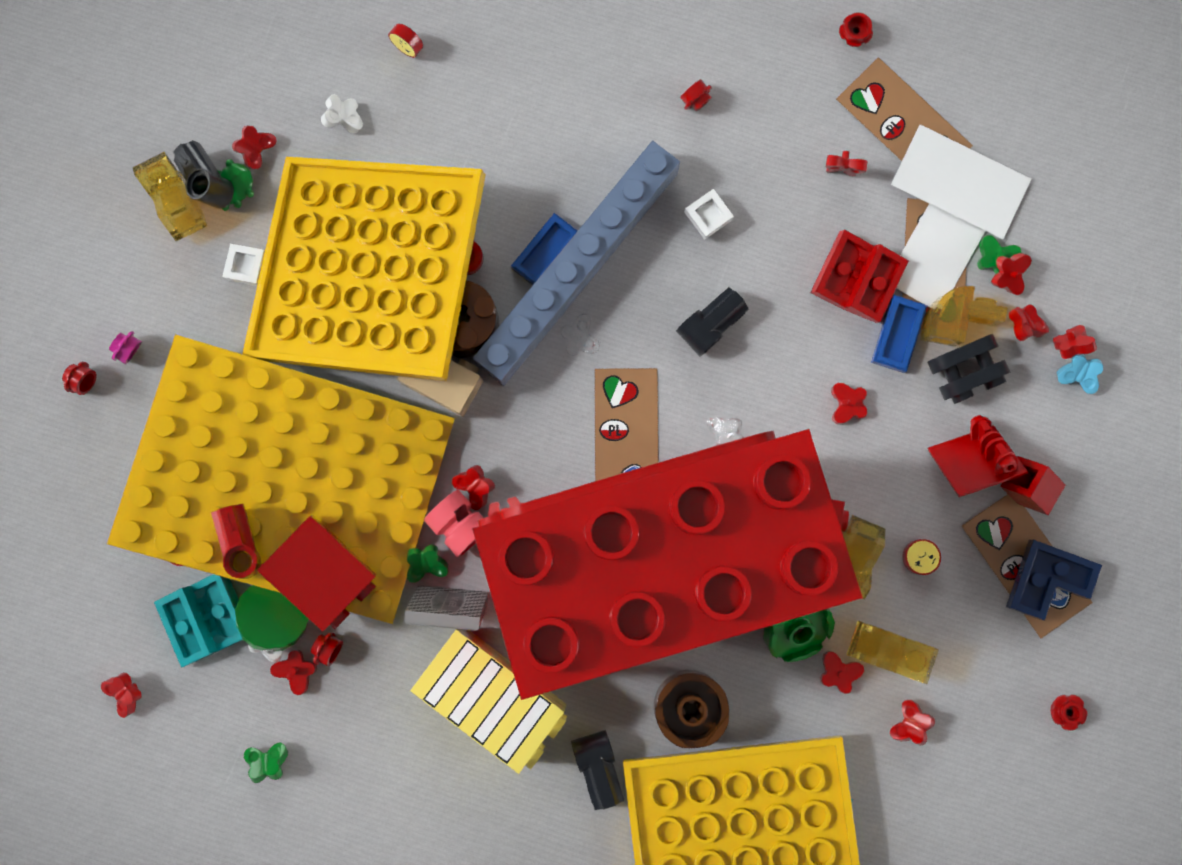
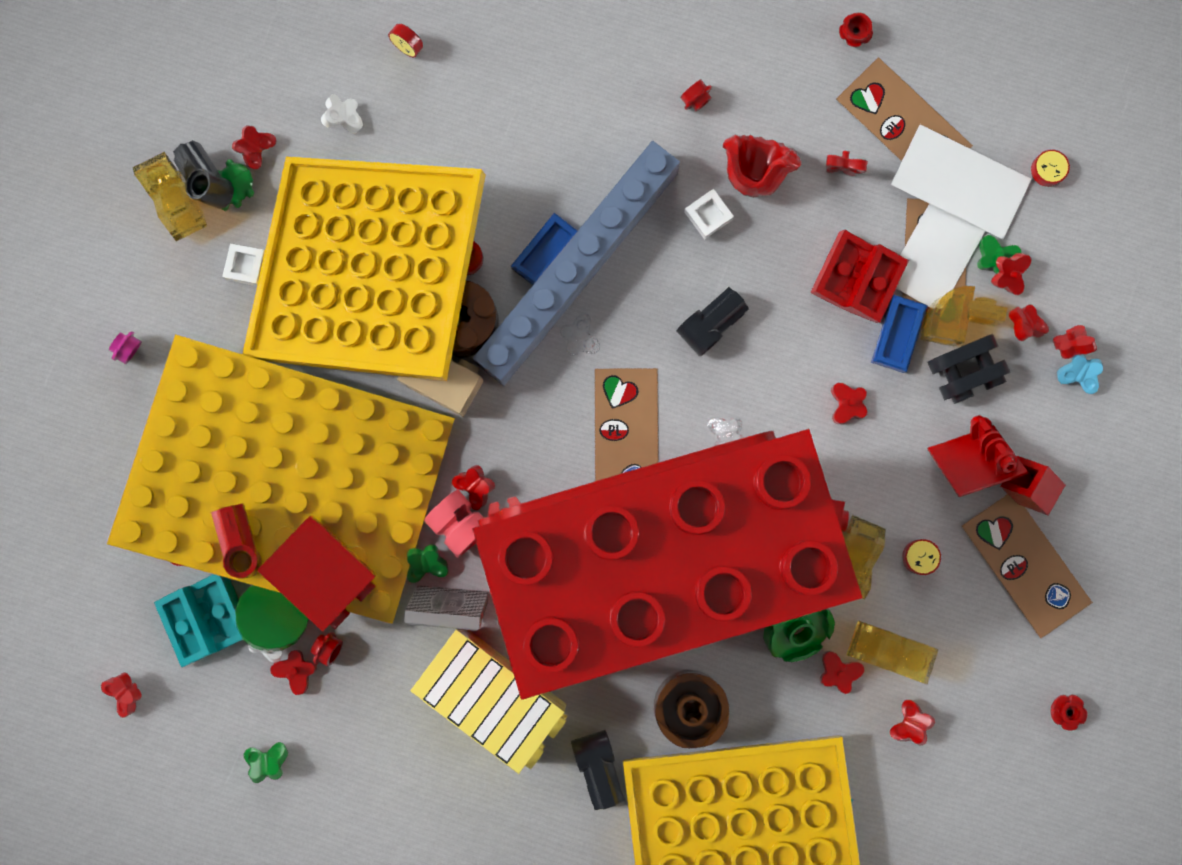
red plate [62,361,97,395] -> none
dark blue plate [1006,539,1102,621] -> none
none -> red hair [722,134,802,198]
none -> light yellow tile [1031,150,1070,187]

